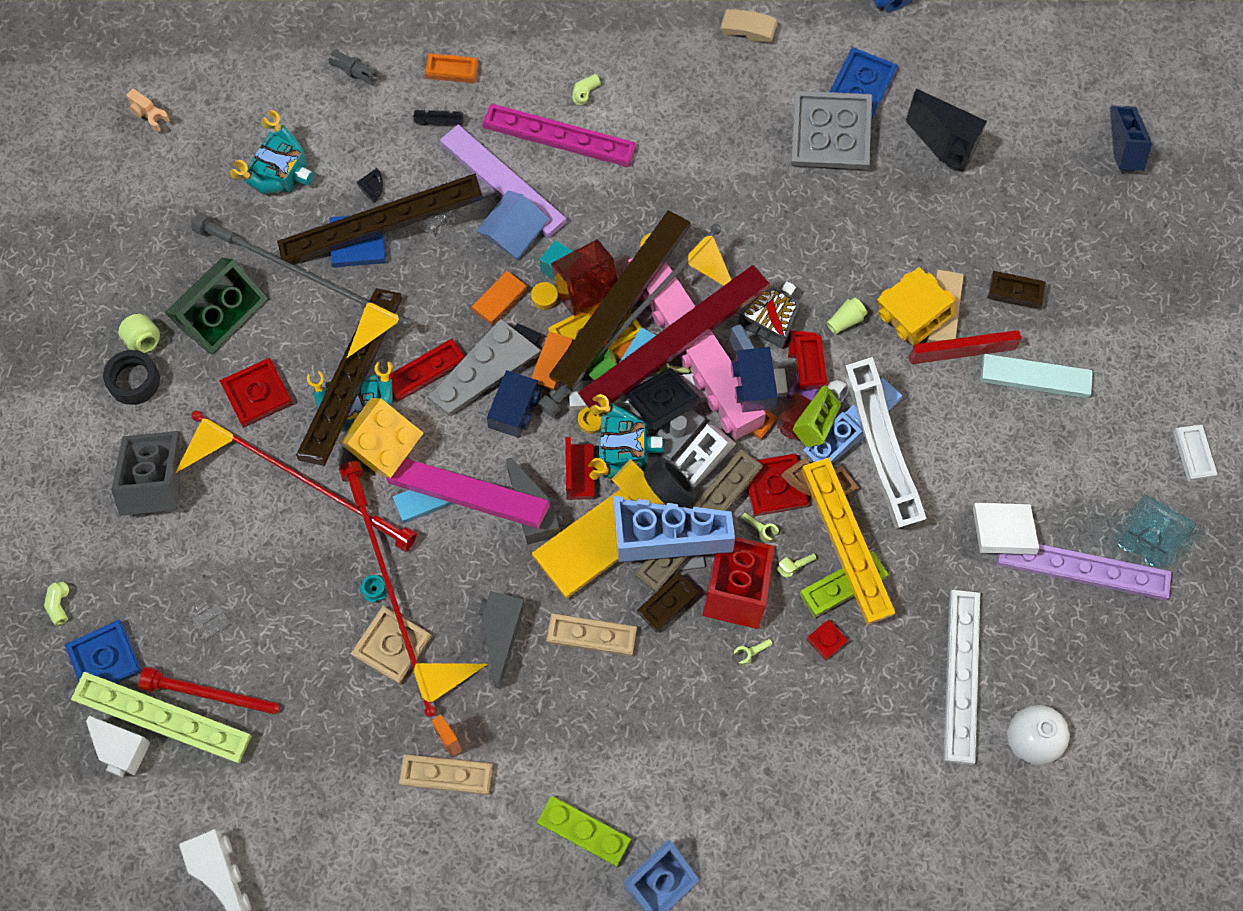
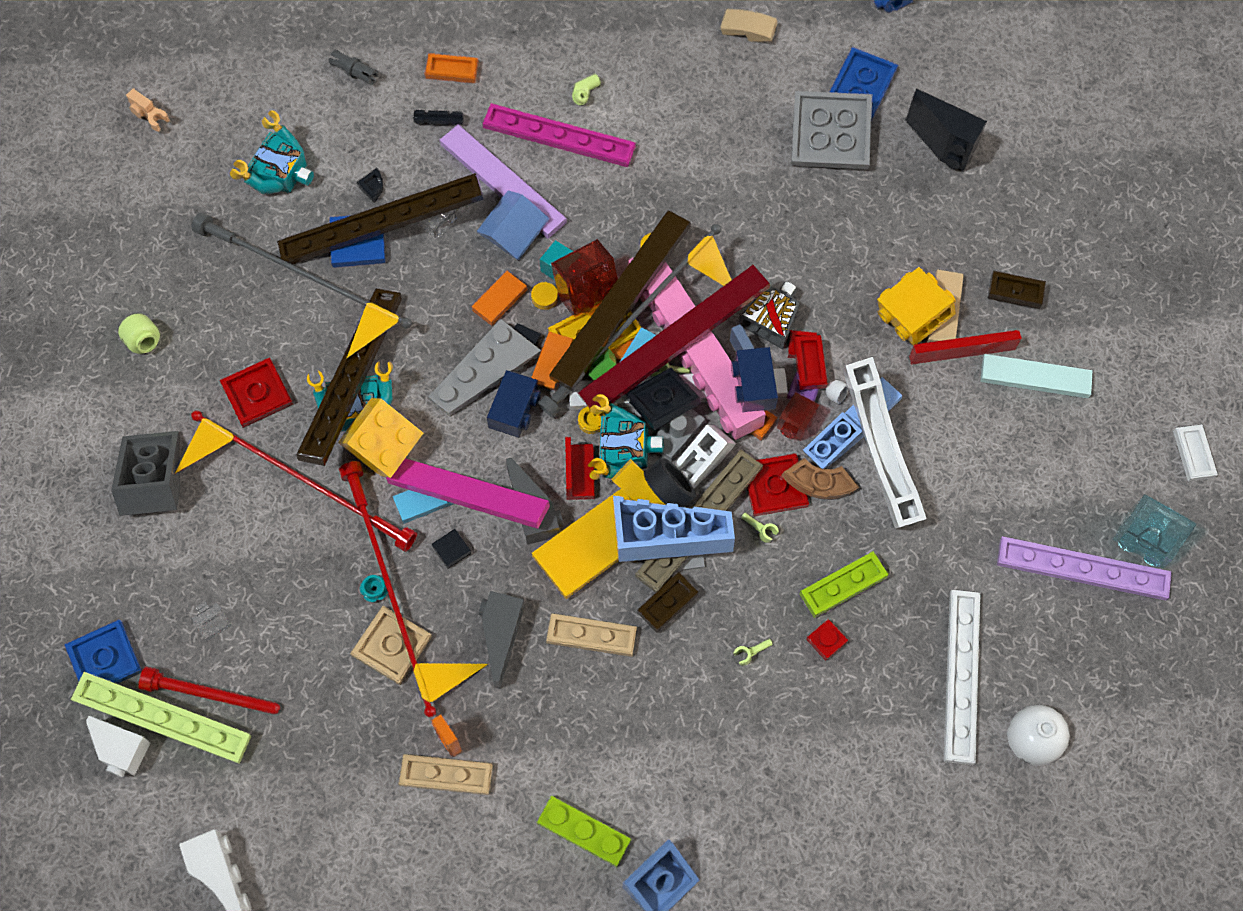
yellowish green arm [44,582,69,626] -> none
black tyre [103,350,160,405] -> none
dark green slope [164,258,268,354] -> none
red tile [389,338,465,402] -> none
red slope [702,537,774,629] -> none
yellowish green hand [776,553,817,578] -> none
lime slope [793,385,841,447] -> none
yellow plate [801,457,895,625] -> none
yellowish green cone [826,297,867,335] -> none
white tile [973,503,1039,554] -> none
dark blue slope [1110,105,1152,172] -> none
none -> black tile [431,529,471,569]

